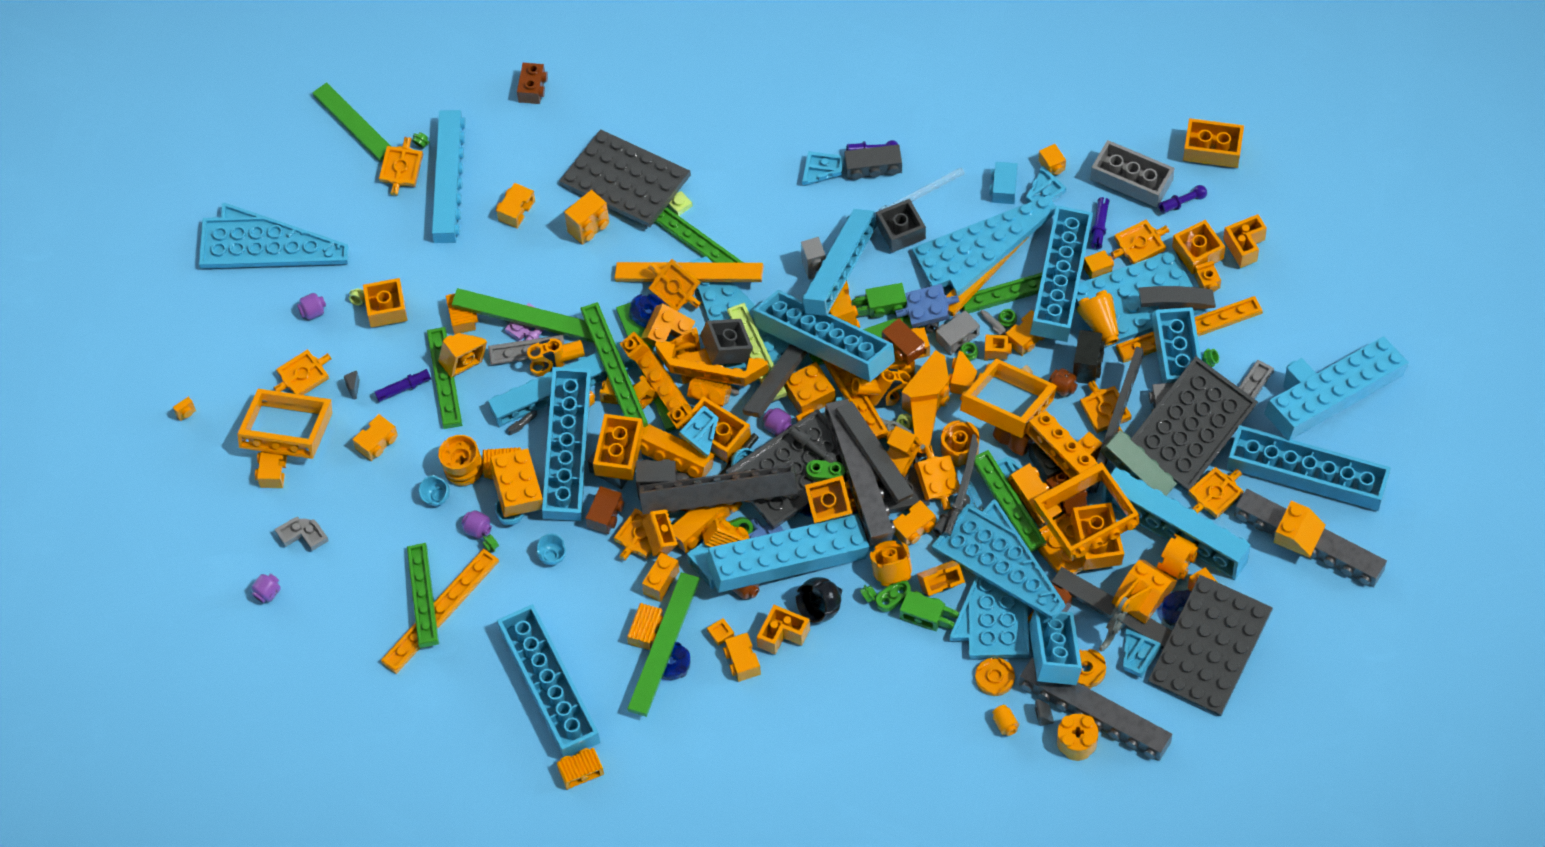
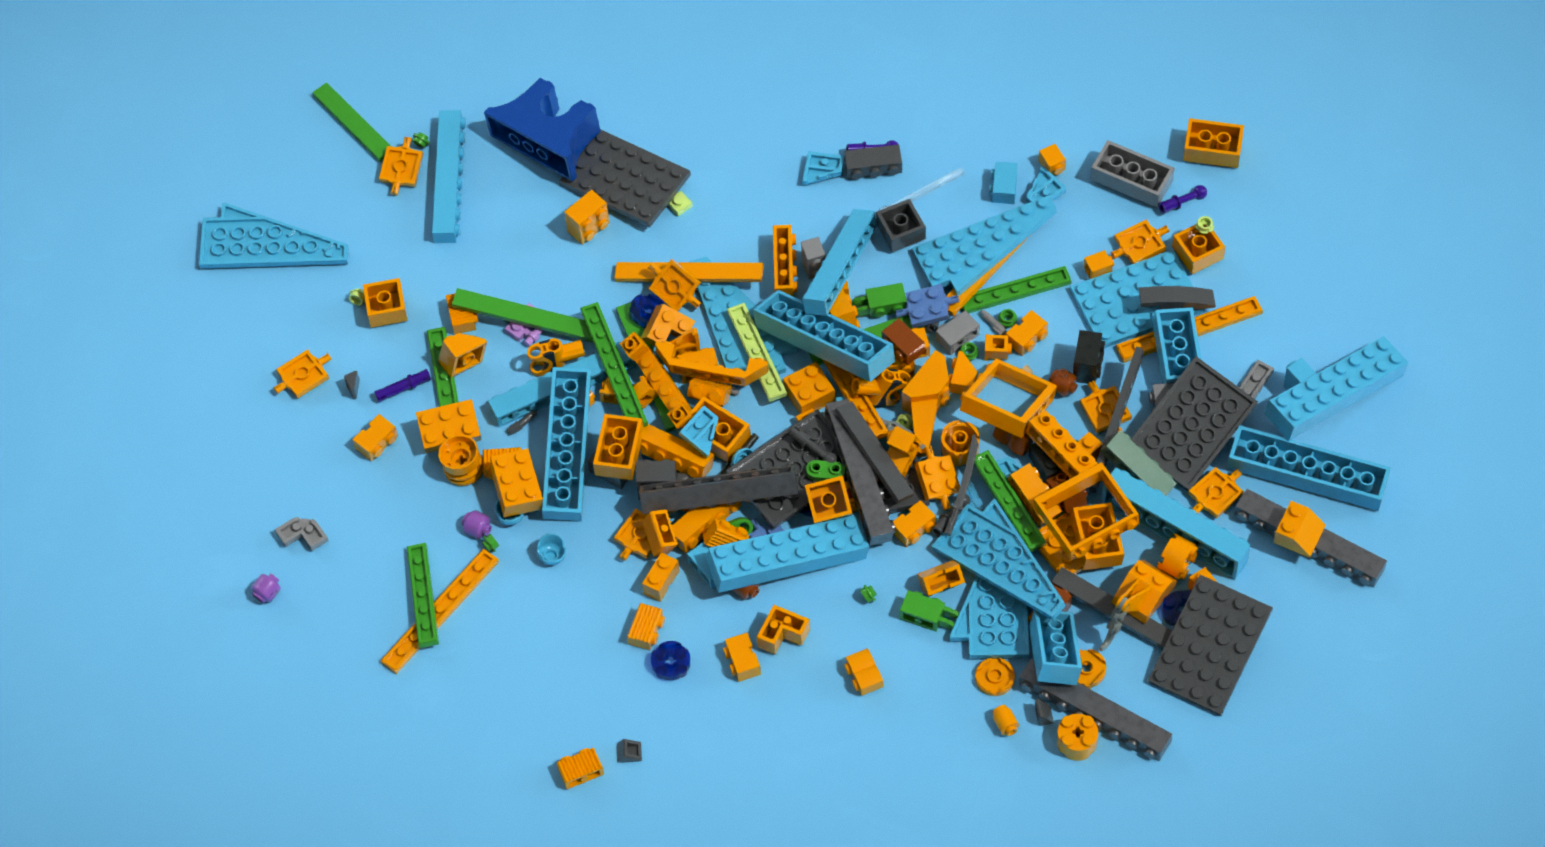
light orange plate [173,396,196,421] -> none
light orange window [237,389,332,459] -> none
light orange brick [255,451,287,488] -> none
medium lavender head [297,293,326,320] -> none
medium azure hair [418,475,450,506] -> none
light grey tile [488,335,564,365] -> none
light orange brick [496,183,535,228] -> none
medium azure brick [497,604,600,757] -> none
dark orange brick [517,62,548,104] -> none
dark orange brick [585,486,625,534] -> none
bright green tile [627,572,700,717] -> none
bright green tile [654,207,744,263] -> none
dark grey brick [700,319,753,365] -> none
light orange plate [707,618,735,646] -> none
dark grey tile [742,344,808,418] -> none
medium lavender head [763,408,792,436] -> none
black piece [796,577,842,623] -> none
light orange brick [870,540,912,586] -> none
bright green plate [876,581,911,612] -> none
medium azure brick [1030,205,1093,342] -> none
light orange cone [1077,290,1119,346] -> none
dark purple pin [1090,197,1110,249] -> none
medium azure wing [1123,628,1161,678] -> none
light orange brick [1194,261,1221,292] -> none
bright green plate [1202,348,1219,367] -> none
light orange brick [1223,214,1267,268] -> none
none -> light orange brick [416,399,482,453]
none -> blue piece [484,78,601,182]
none -> dark grey slope [617,739,642,763]
none -> light orange brick [773,225,797,297]
none -> light orange brick [844,648,884,696]
none -> yellowish green plate [1195,216,1214,234]

